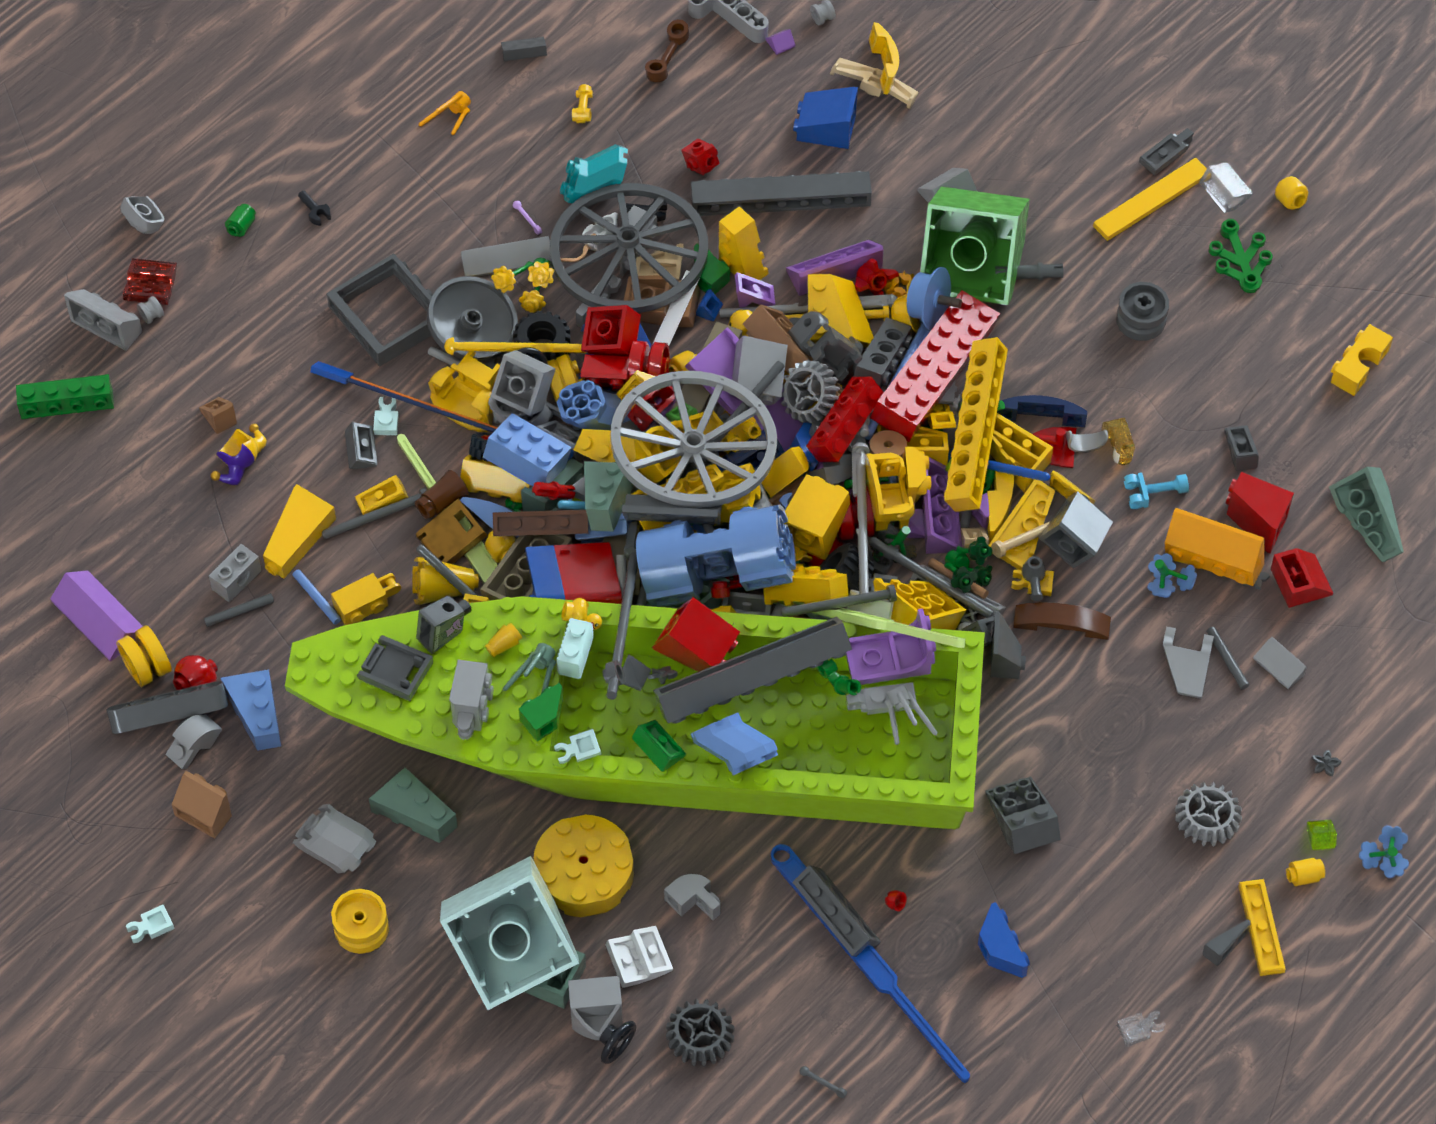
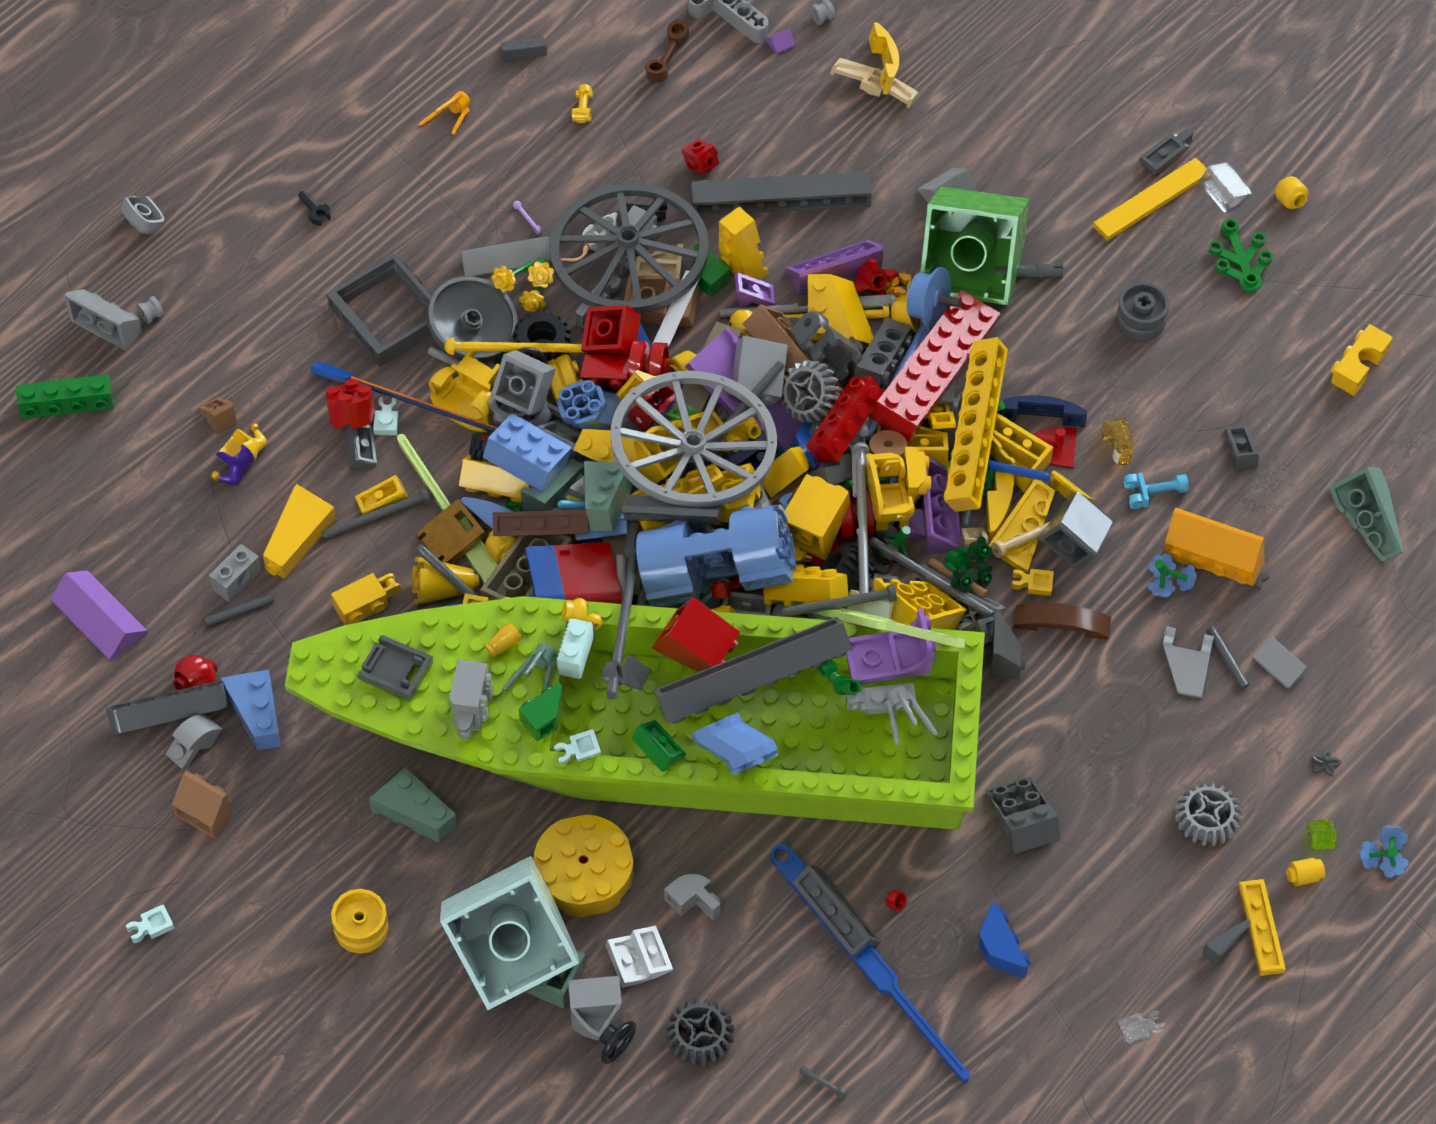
yellow wheel [116,625,172,688] -> none
clear red slope [123,258,177,305] -> none
green brick [225,204,256,237] -> none
medium blue bar [292,569,341,625] -> none
light grey brick [293,804,376,873] -> none
reddish brown plant [415,470,469,519] -> none
dark grey torso [416,596,472,654] -> none
red axle [532,481,576,500] -> none
teal brick [560,144,628,204] -> none
dark grey plant [647,666,678,684] -> none
blue slope [696,289,723,321] -> none
blue slope [793,87,858,149] -> none
medium lavender slope [972,493,990,529] -> none
dark grey bar [1022,556,1046,601] -> none
light grey helmet [1066,430,1108,452] -> none
red slope [1225,472,1294,553] -> none
red slope [1271,548,1333,608] -> none
none -> red brick [326,379,375,429]

